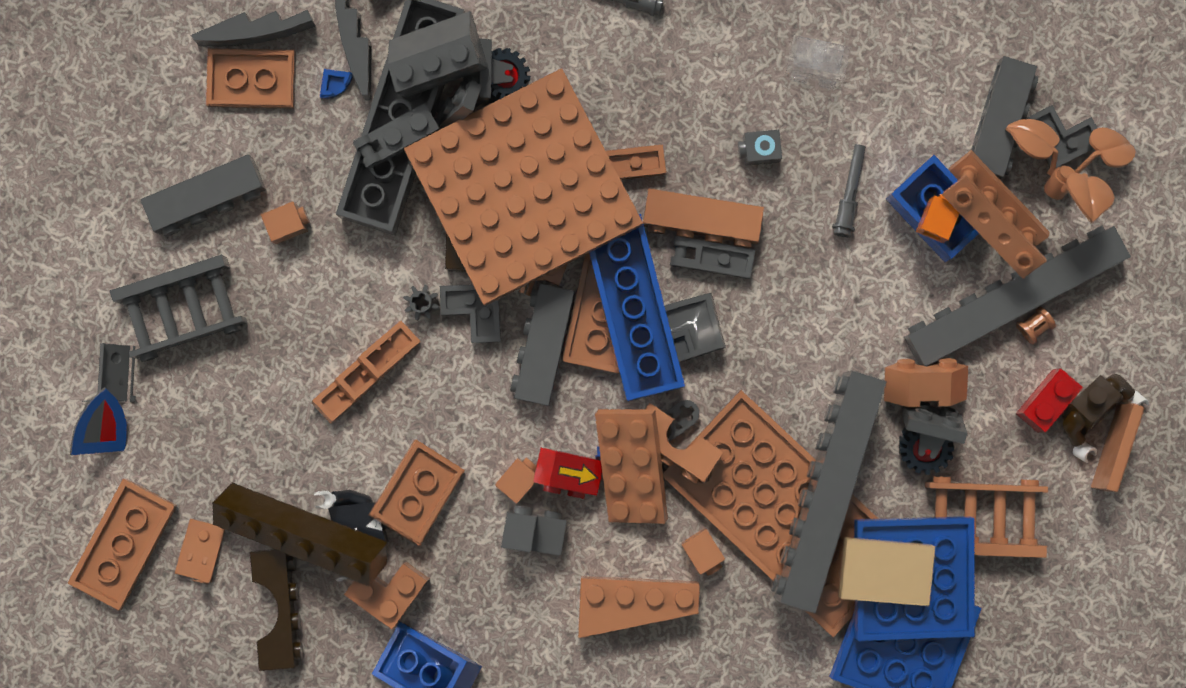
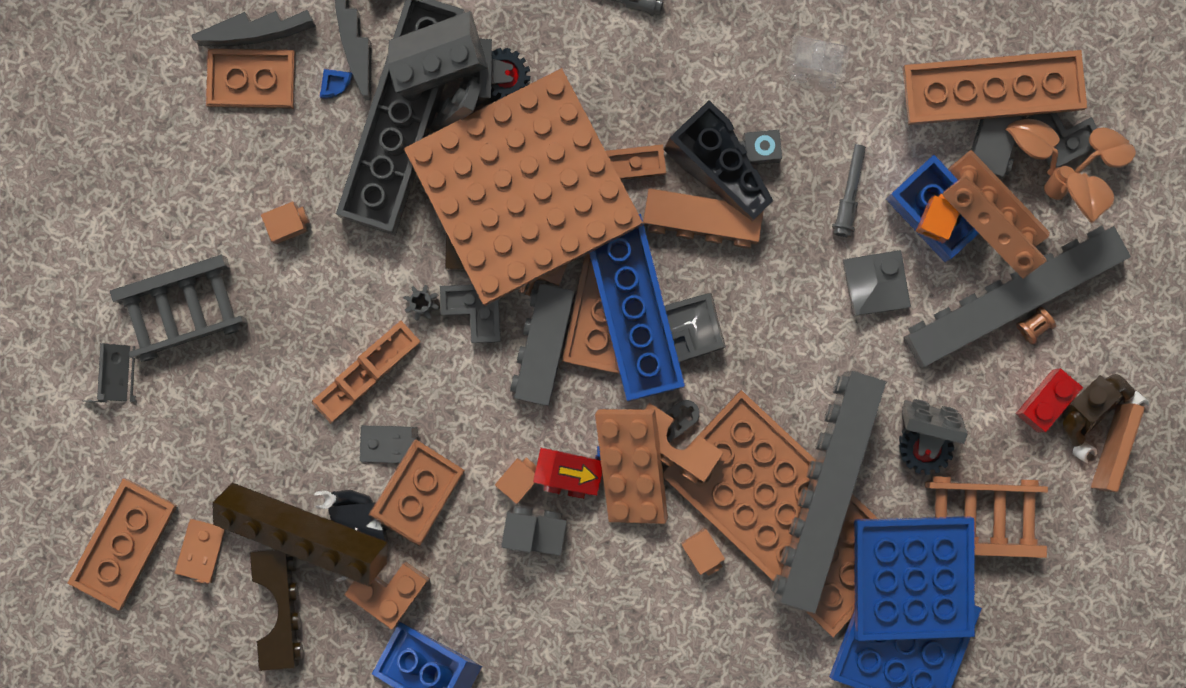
blue shield [70,387,127,455] -> none
dark grey brick [140,154,266,236] -> none
dark grey plate [353,103,440,169] -> none
nougat wedge [578,576,700,638] -> none
dark grey plate [670,236,755,279] -> none
tan tile [839,537,935,606] -> none
nougat brick [884,358,968,407] -> none
none -> dark grey piece [360,425,418,463]
none -> black wedge [664,100,773,222]
none -> dark grey plate [843,250,911,316]
none -> nougat plate [903,50,1087,125]

